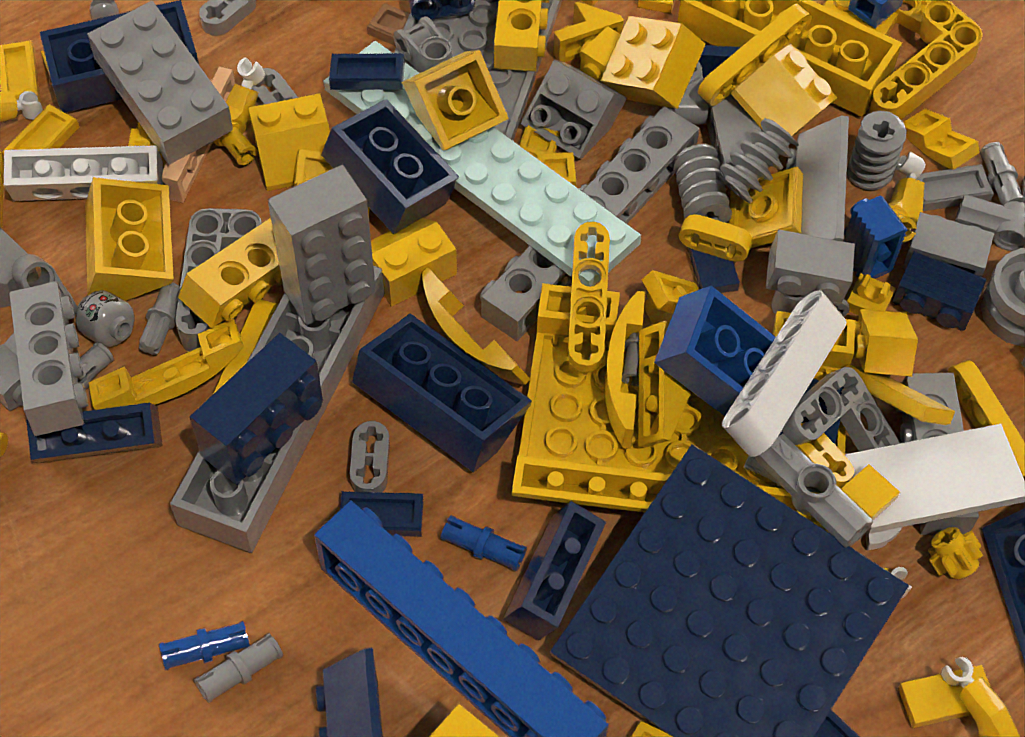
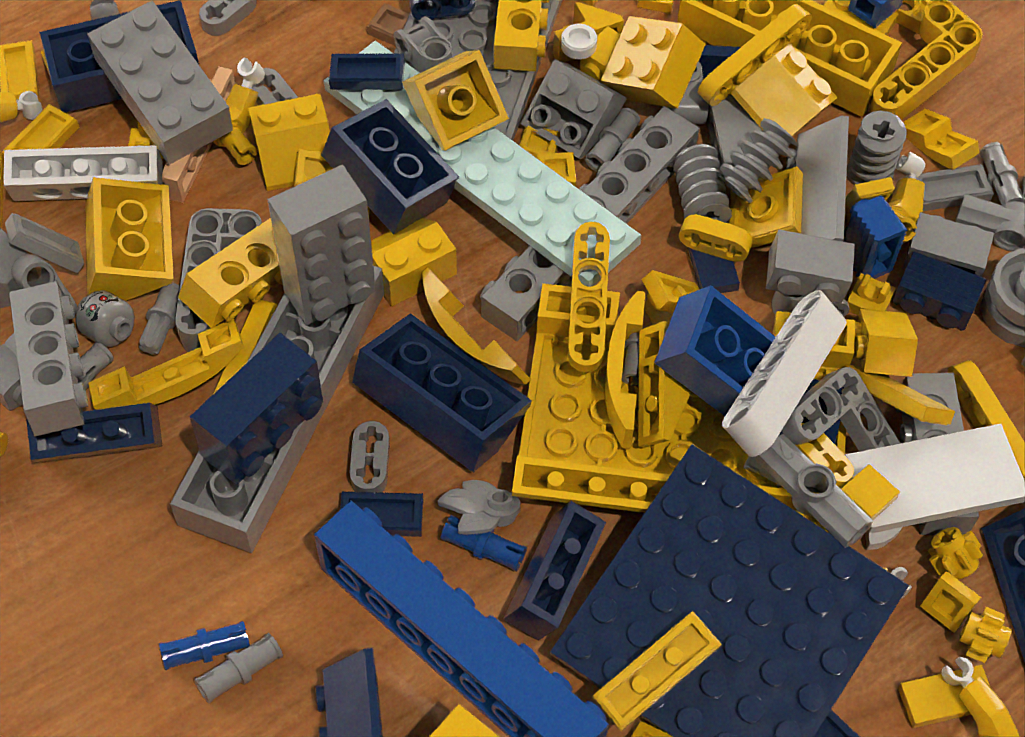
none -> light grey tile [5,213,84,273]
none -> light grey plate [438,480,521,535]
none -> white tile [561,24,597,59]
none -> light grey pin [585,108,640,172]
none -> yellow tile [592,611,722,732]
none -> yellow tile [844,177,895,223]
none -> yellow tile [920,571,982,633]
none -> yellow gear [959,606,1012,664]

